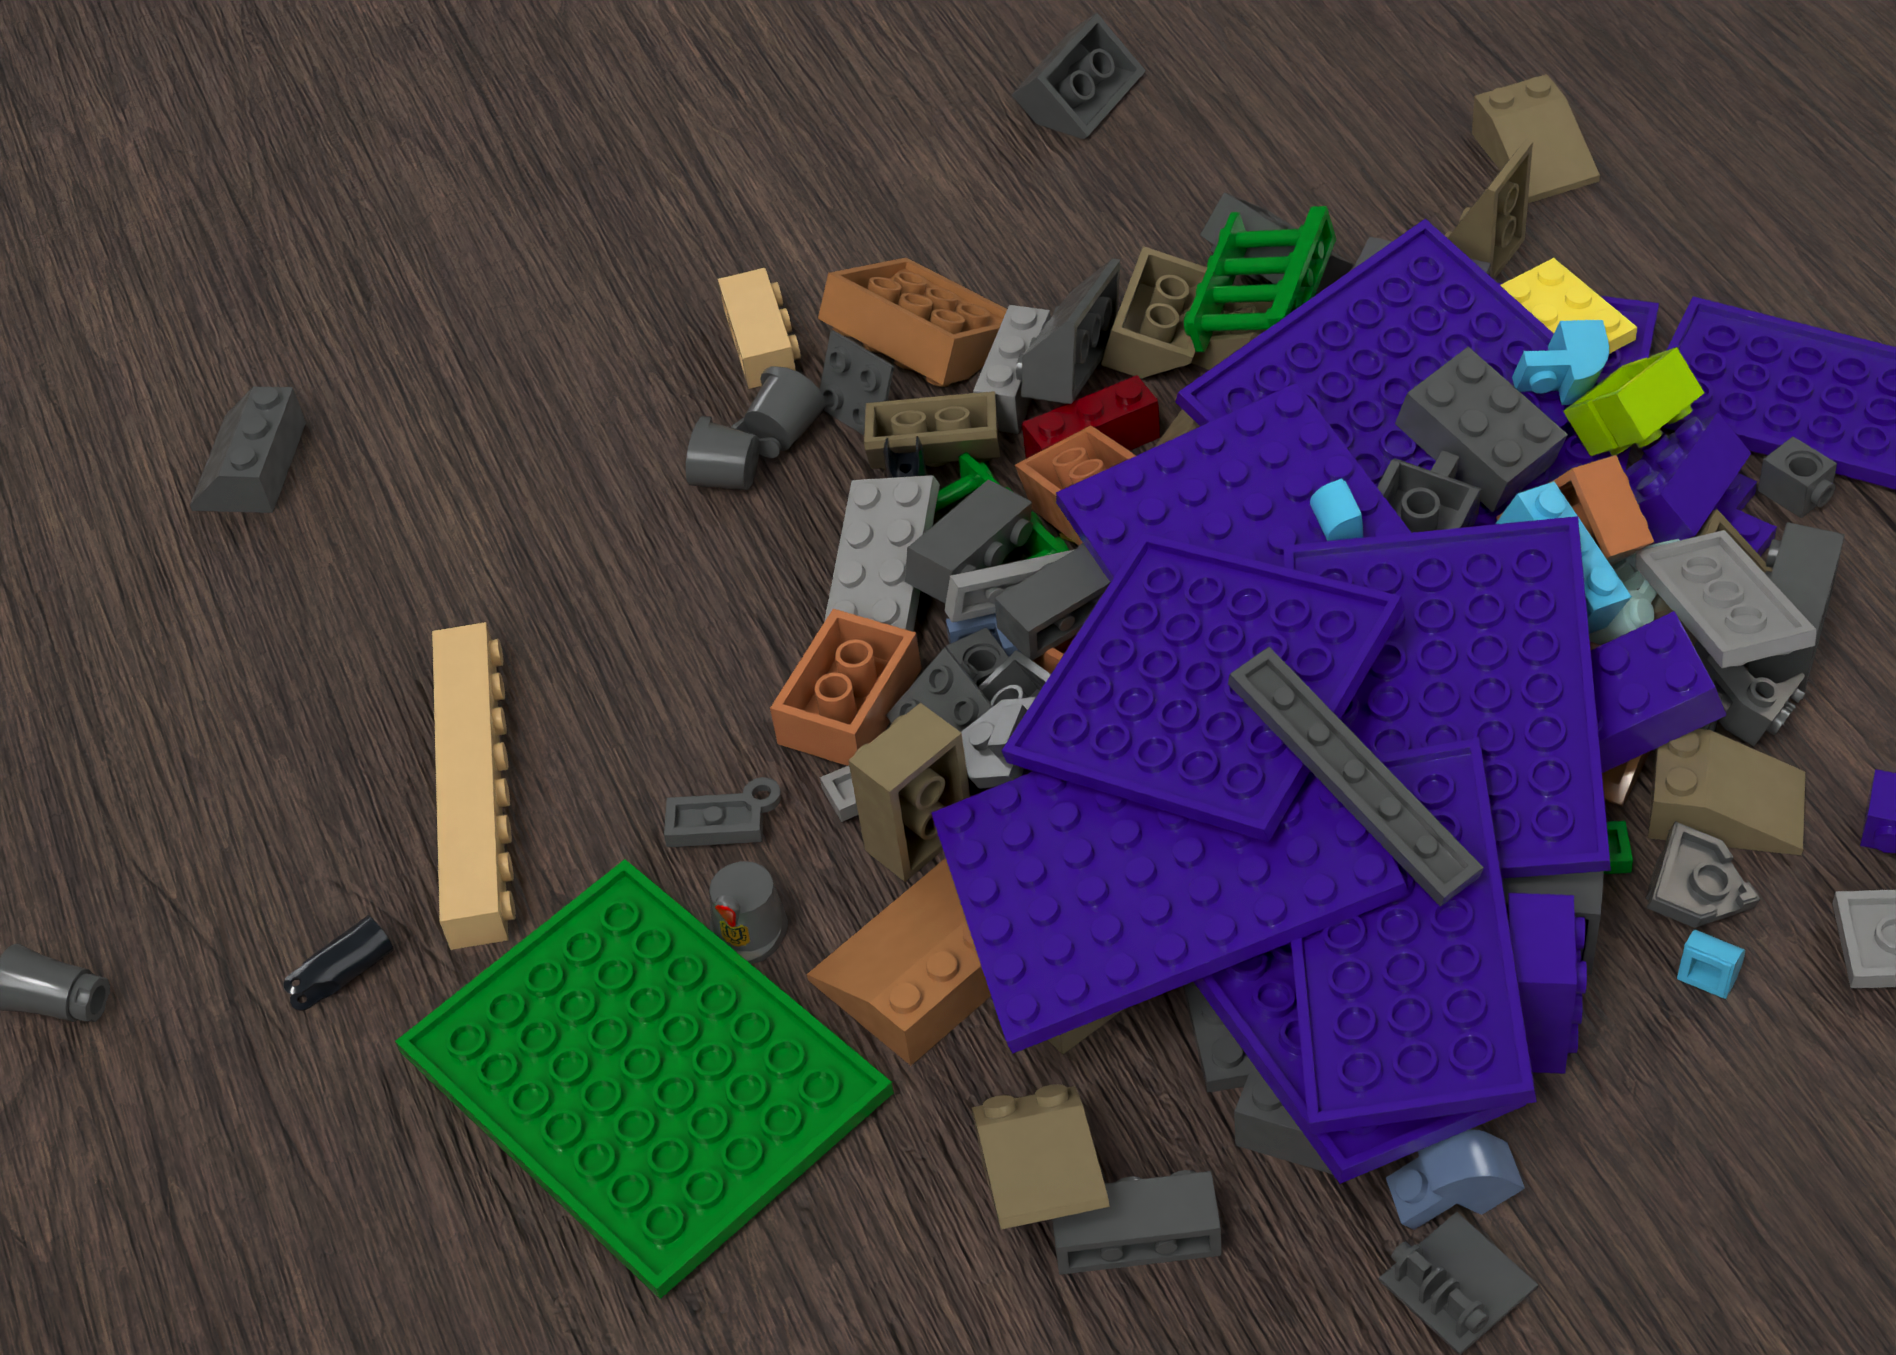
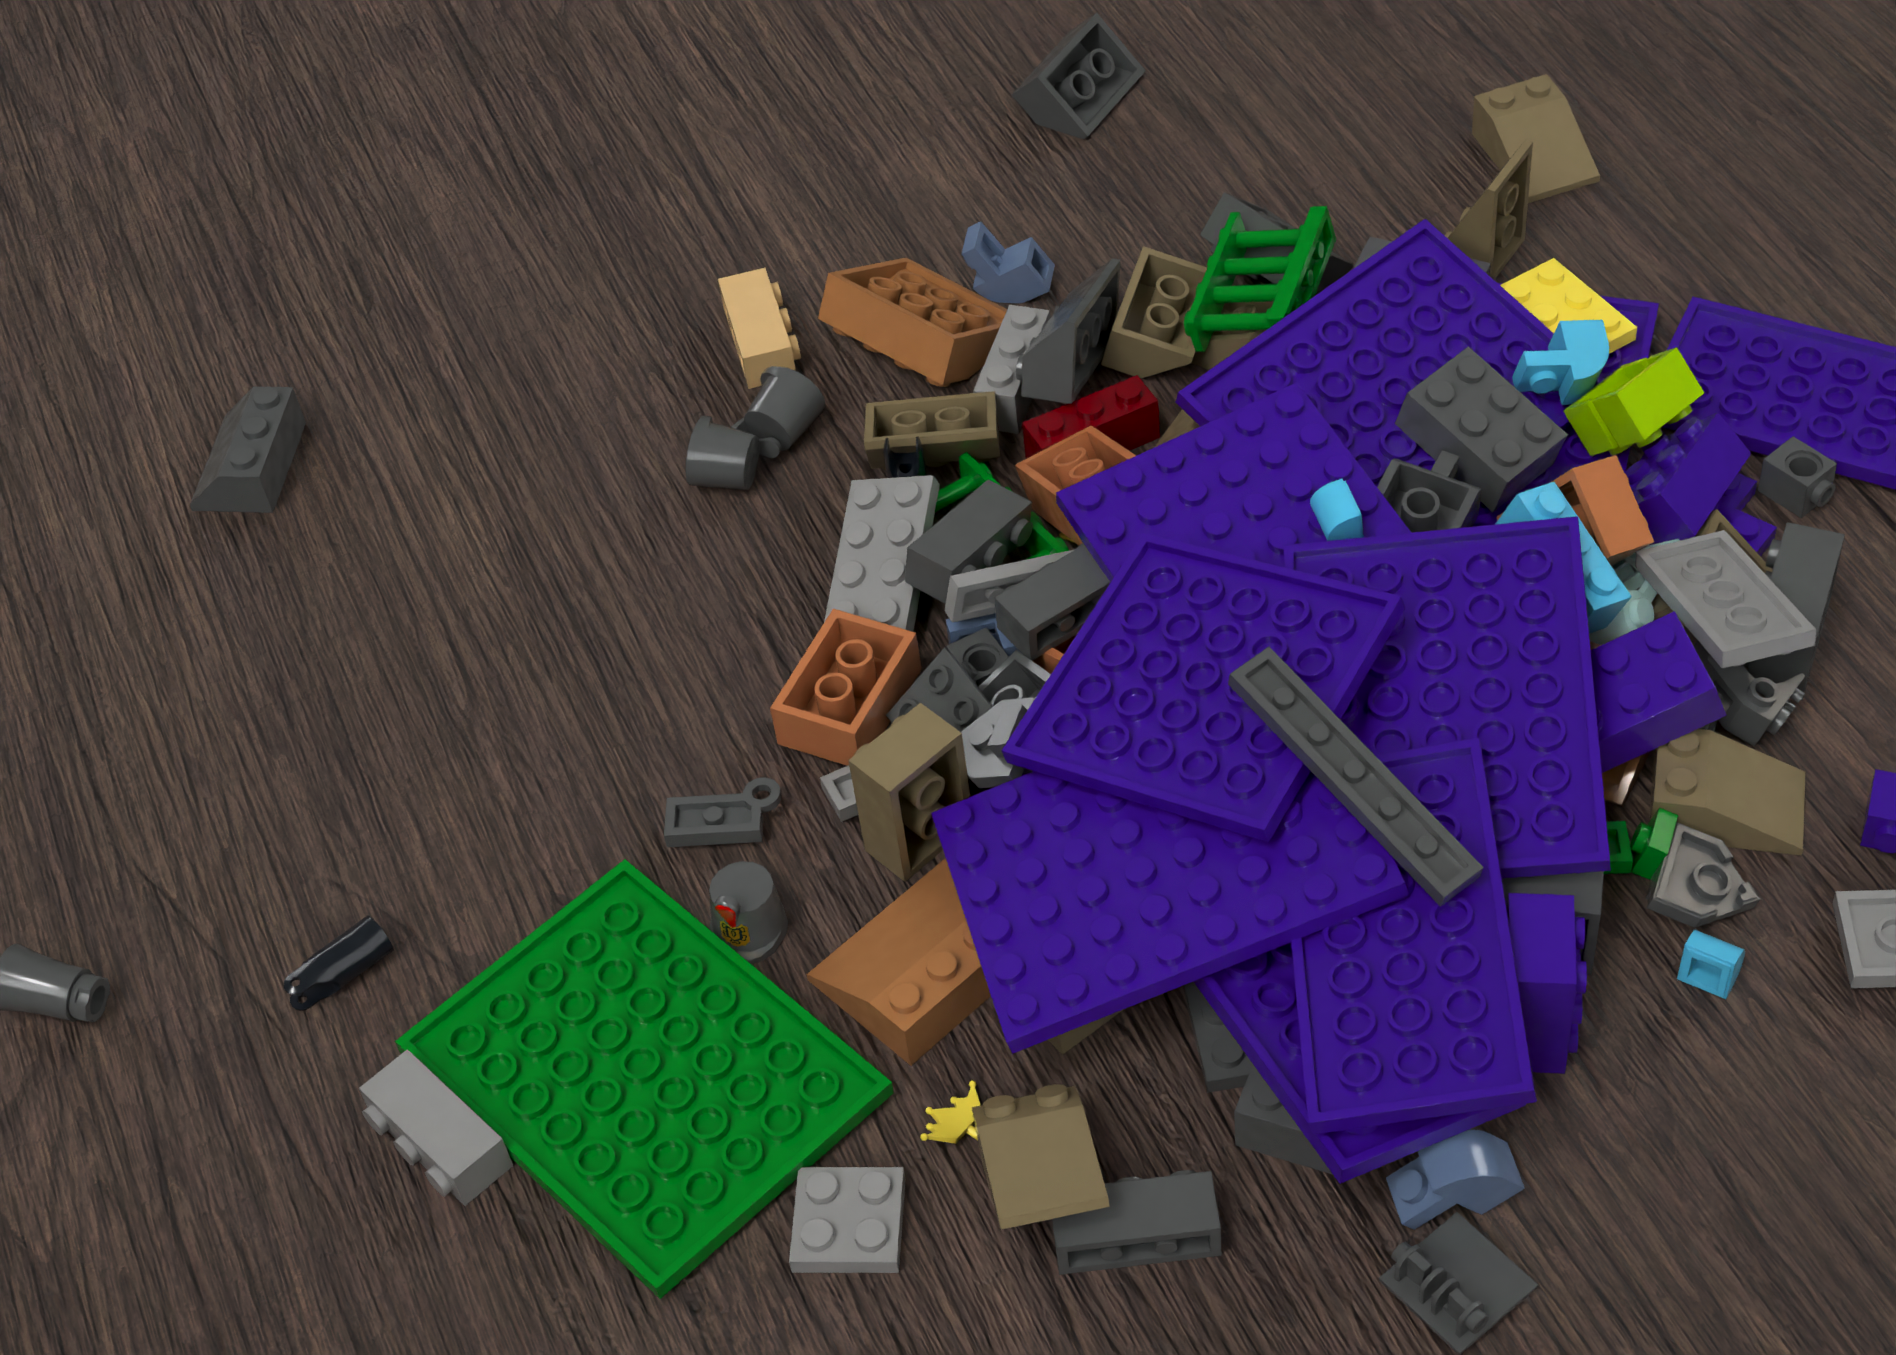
tan brick [432,622,515,950] -> none
dark grey hinge [819,330,894,435] -> none
none -> light grey brick [359,1049,513,1206]
none -> light grey plate [789,1167,906,1273]
none -> light yellow piece [920,1080,981,1144]
none -> sand blue brick [961,221,1055,304]
none -> green plate [1630,808,1678,880]

